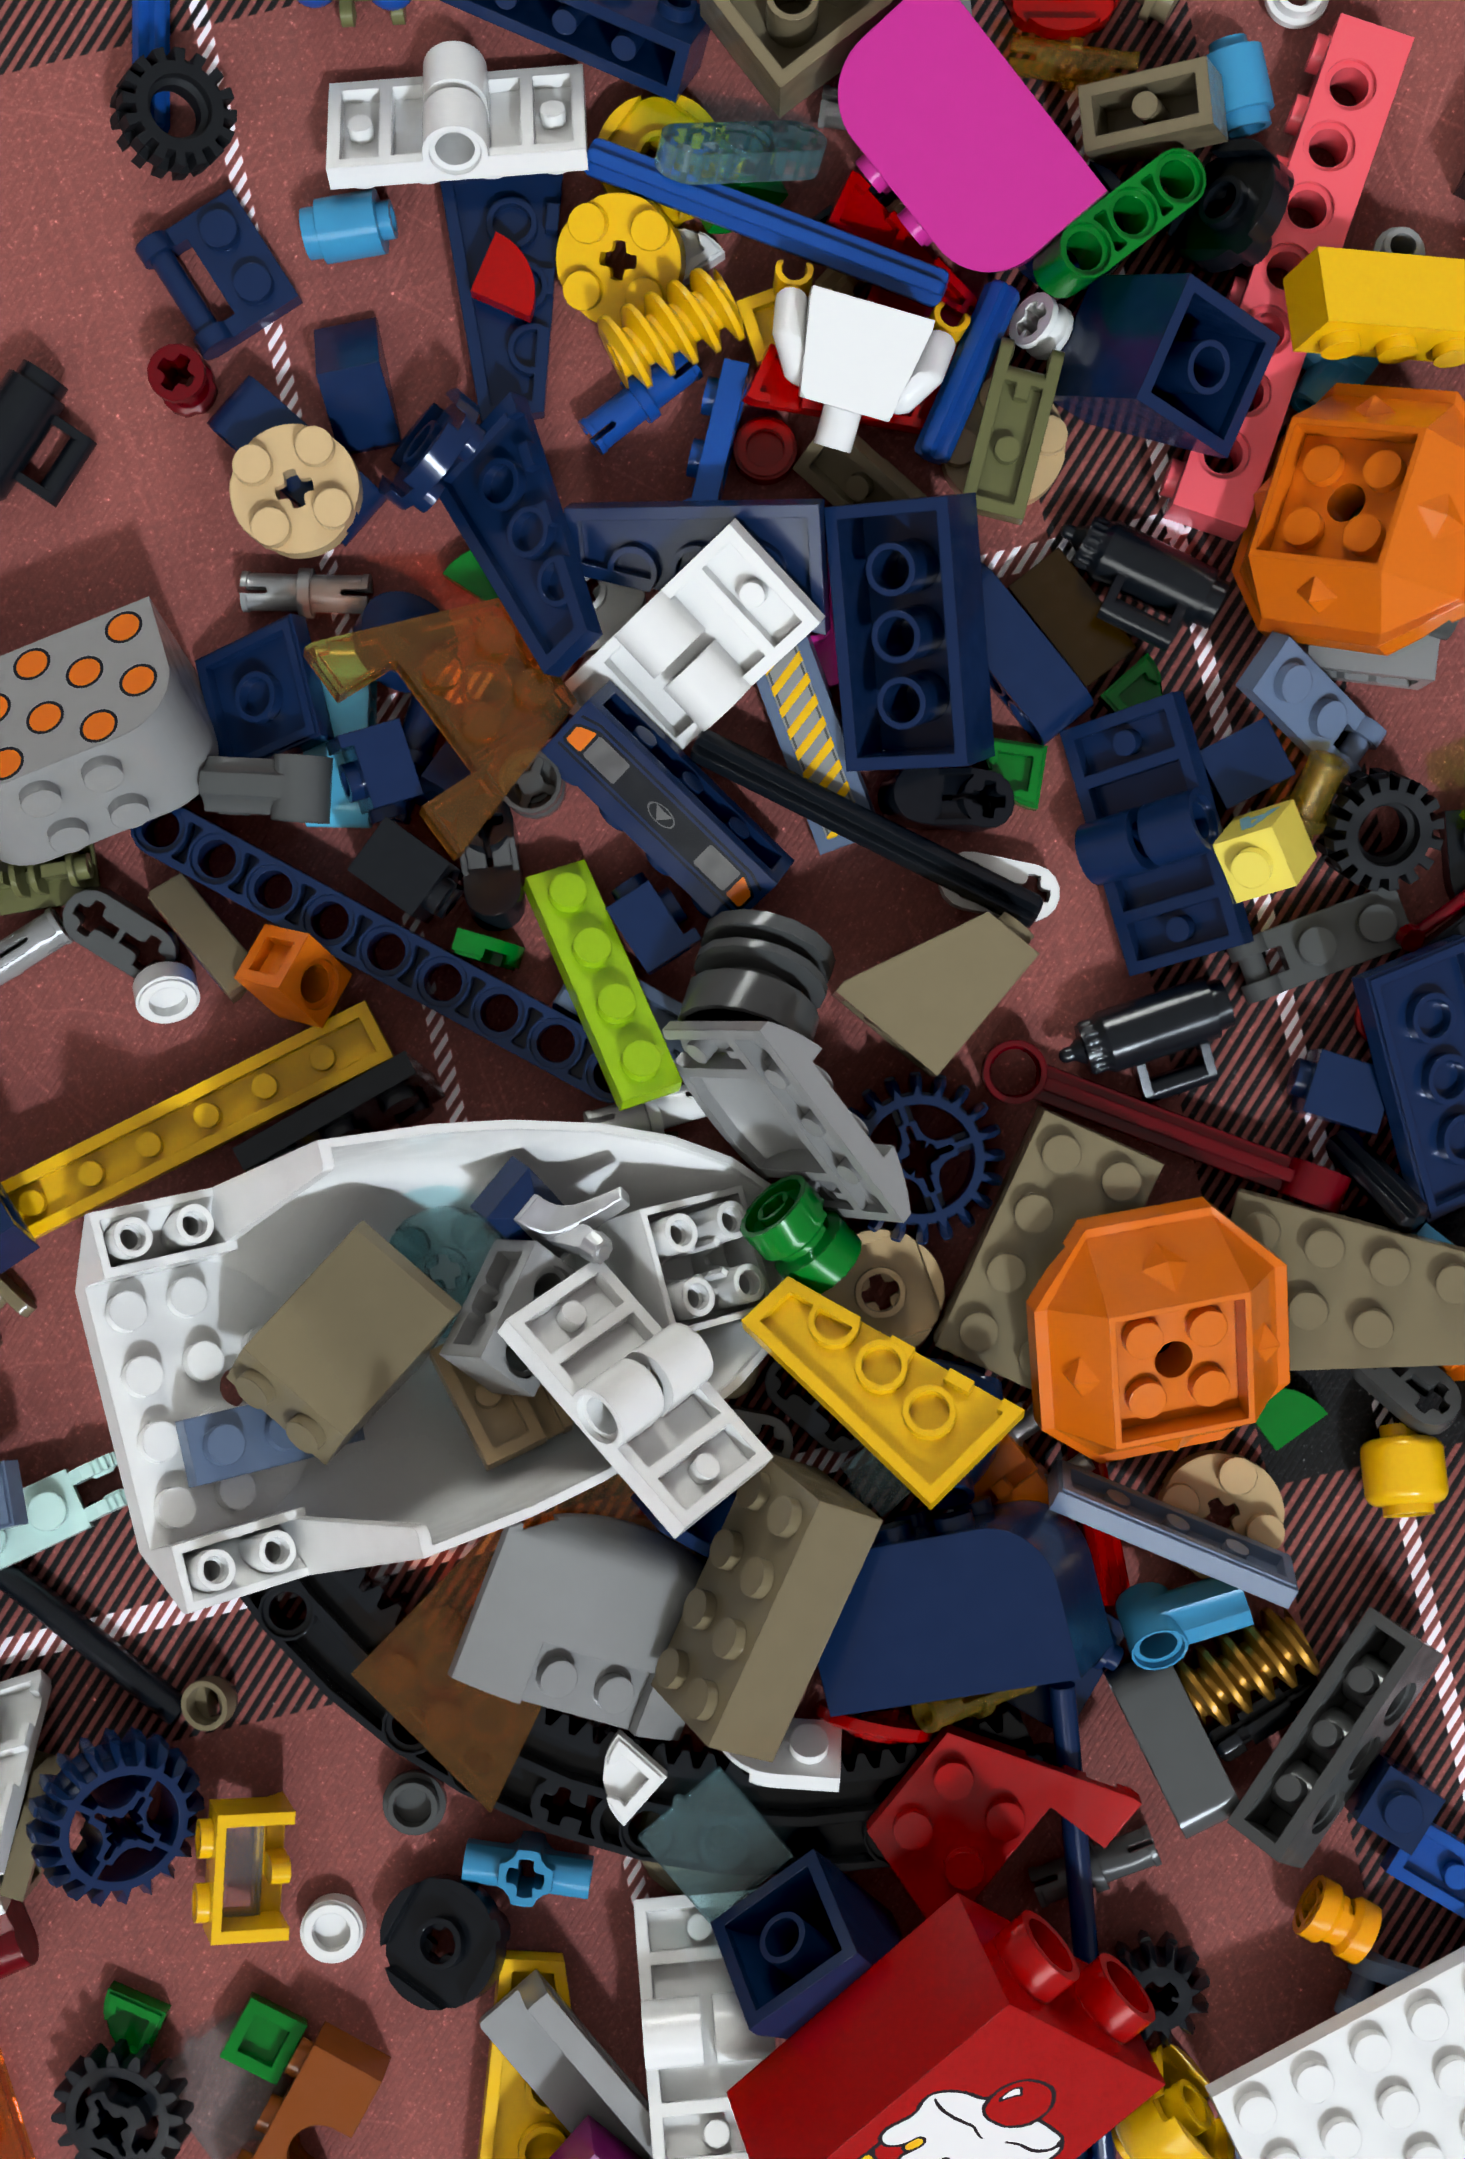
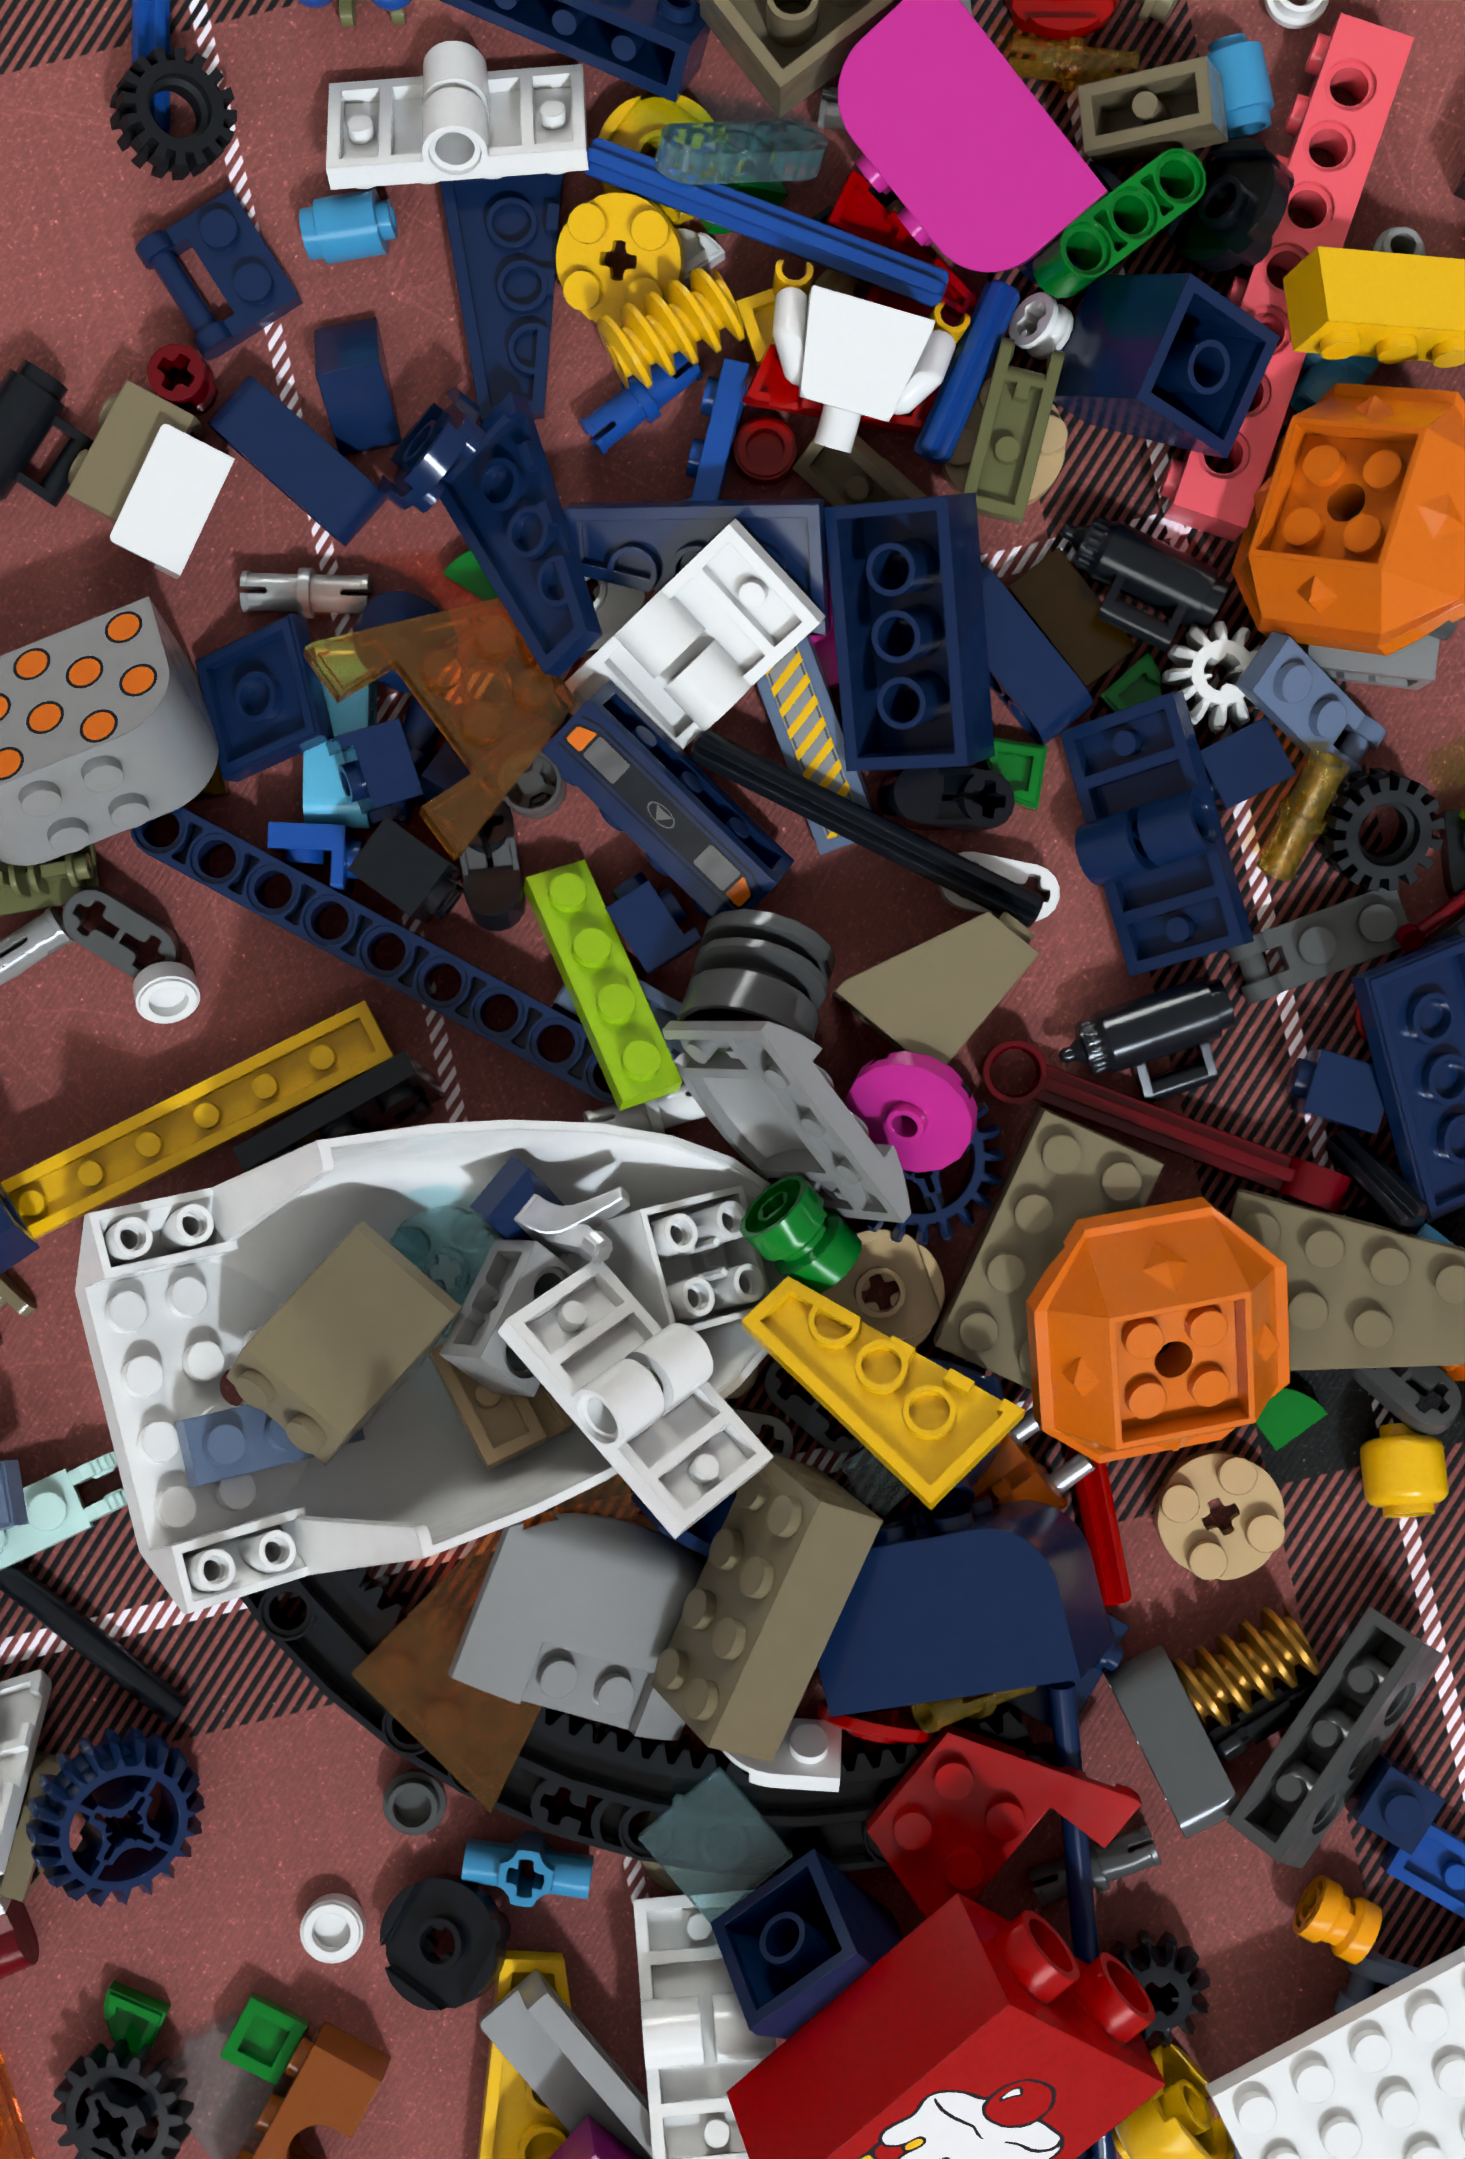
dark tan slope [147,873,248,1004] -> none
dark tan hinge [181,1675,238,1731] -> none
yellow window [192,1791,296,1946] -> none
dark grey piece [199,754,333,824] -> none
tan plate [229,424,363,559] -> none
orange brick [234,924,353,1028] -> none
green tile [451,927,525,971] -> none
red tile [470,232,536,323] -> none
white tile [603,1728,668,1826] -> none
sand blue tile [1047,1459,1299,1609] -> none
dark azure piece [1116,1577,1254,1670] -> none
light yellow brick [1212,799,1317,904] -> none
none -> dark tan brick [66,380,209,525]
none -> white panel [110,424,235,579]
none -> blue bracket [267,822,364,892]
none -> dark pink plate [846,1051,978,1173]
none -> white gear [1162,621,1262,733]

